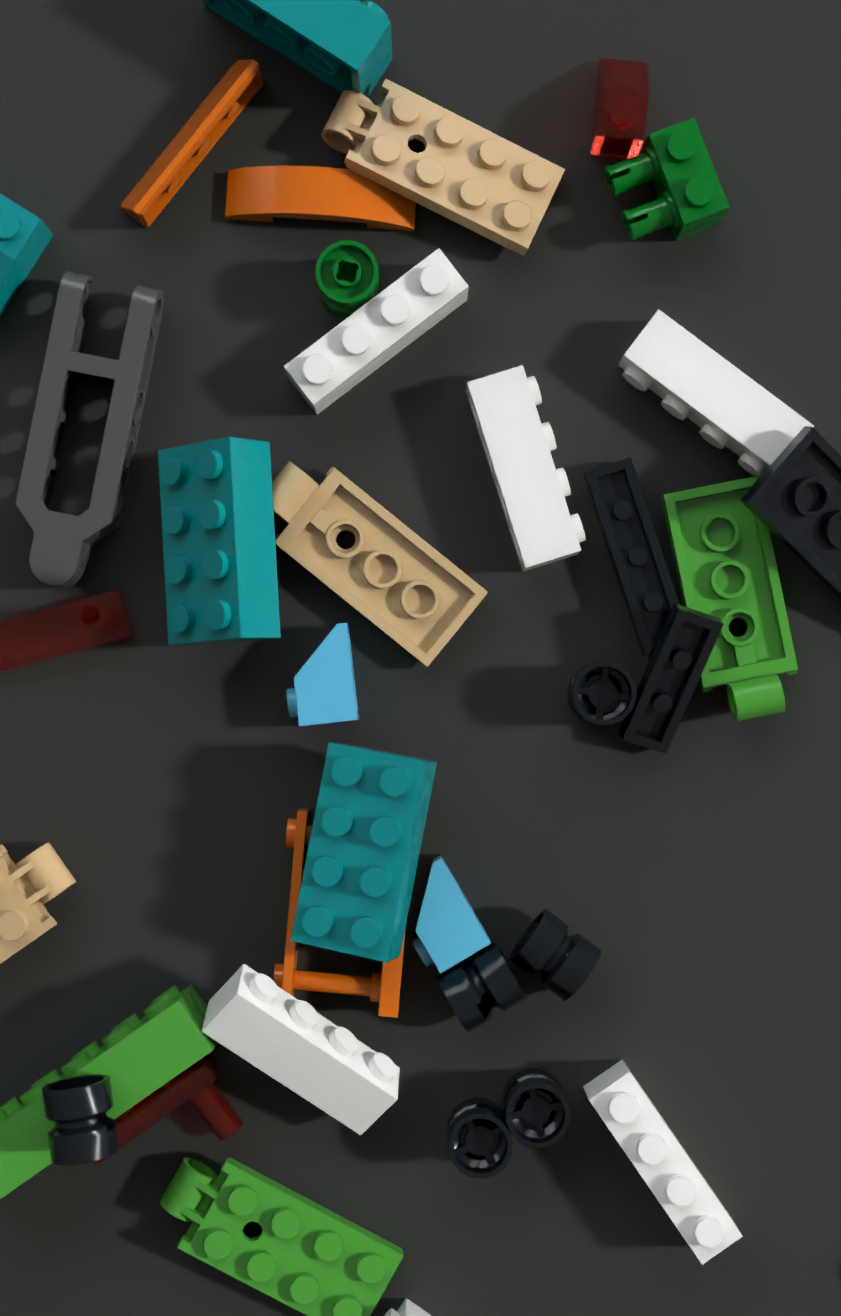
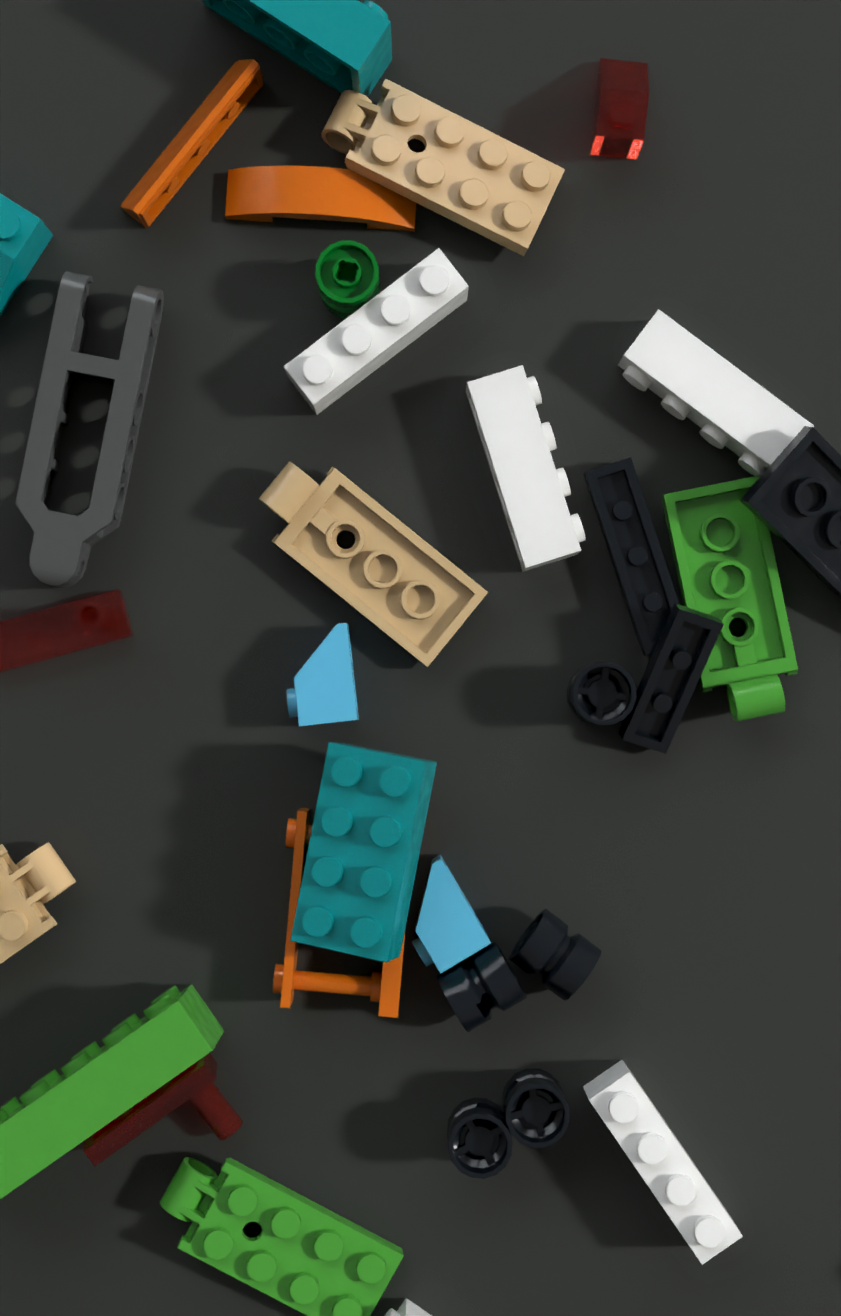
black wheel [42,1074,119,1165] -> none
teal brick [158,436,281,645] -> none
white brick [201,964,400,1135] -> none
green brick [604,117,730,241] -> none

